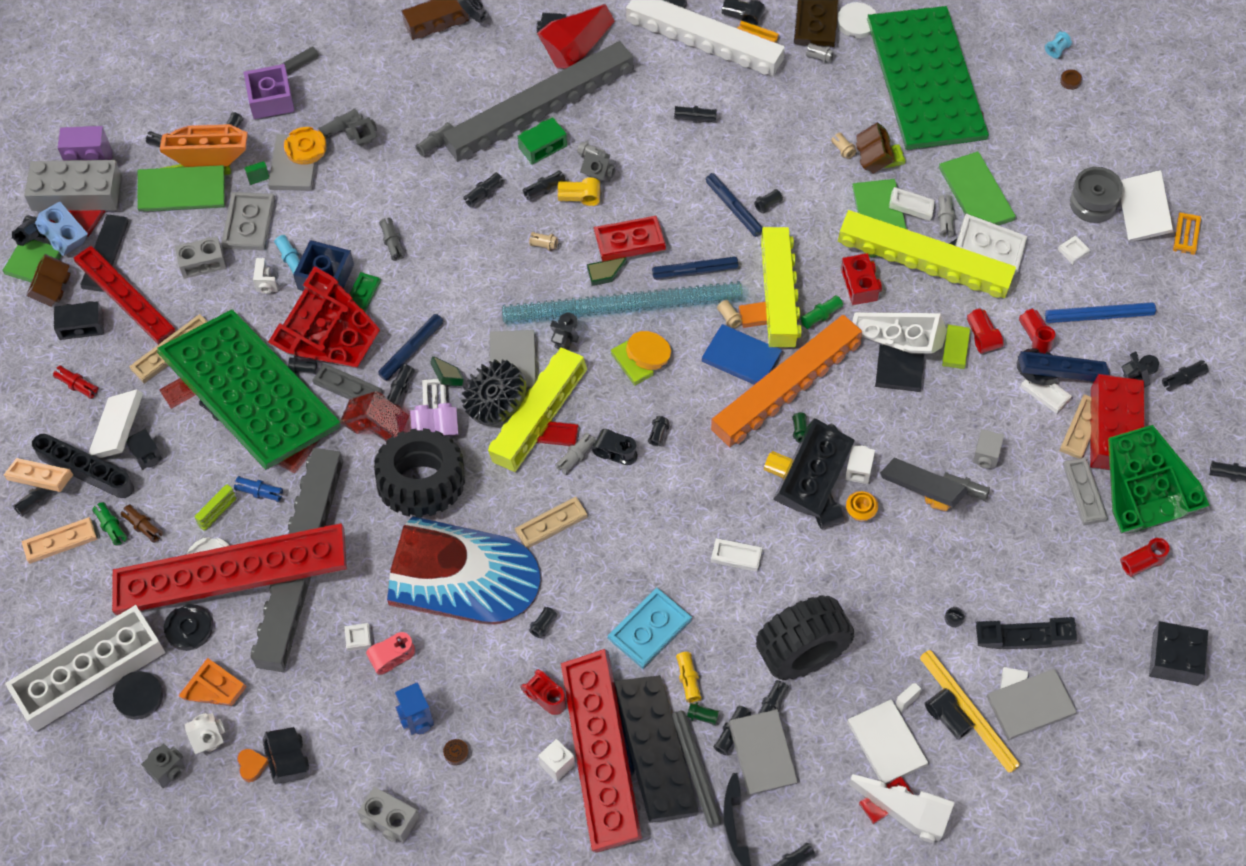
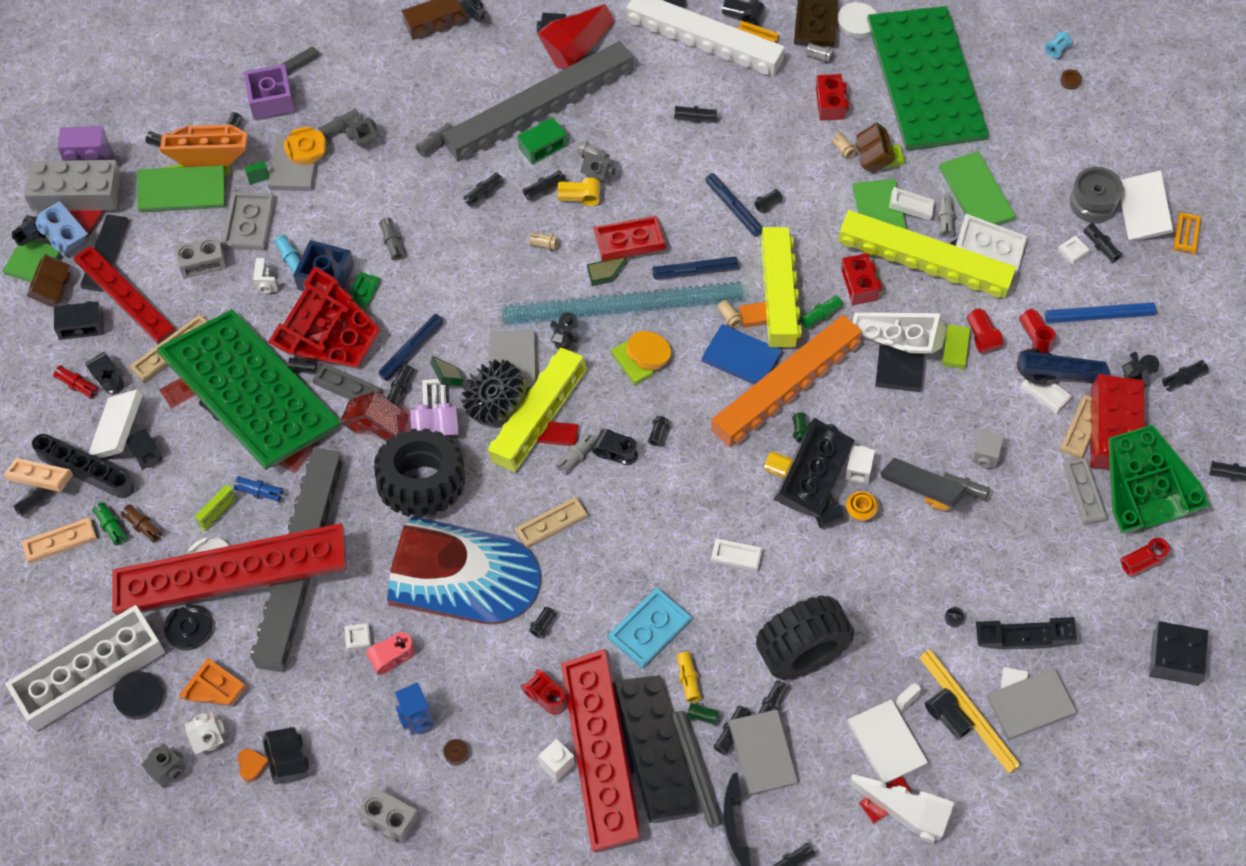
none -> black piece [85,351,124,395]
none -> red brick [816,74,849,121]
none -> black pin [1083,223,1123,263]

